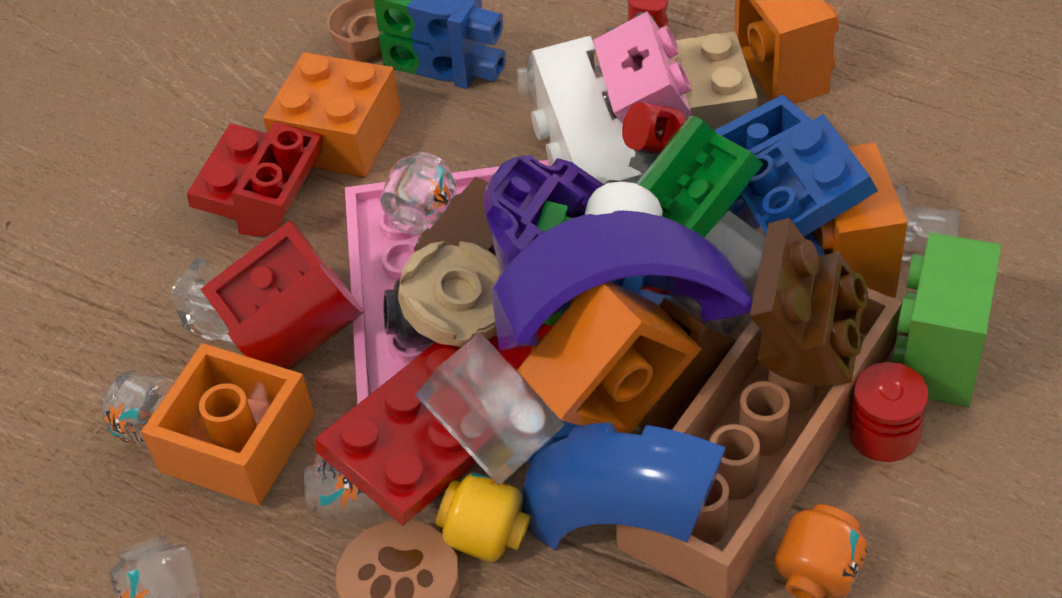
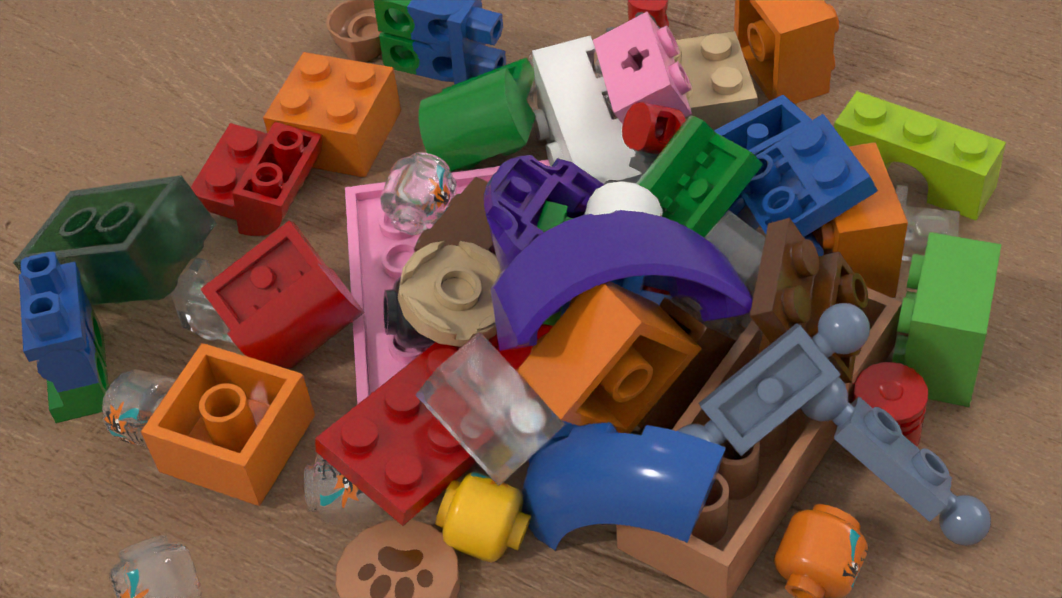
none -> clear green brick [13,175,217,305]
none -> blue hips [19,252,111,423]
none -> green brick [418,57,536,173]
none -> sand blue plate [678,303,870,455]
none -> sand blue plate [801,377,991,546]
none -> lime arch [834,91,1006,221]

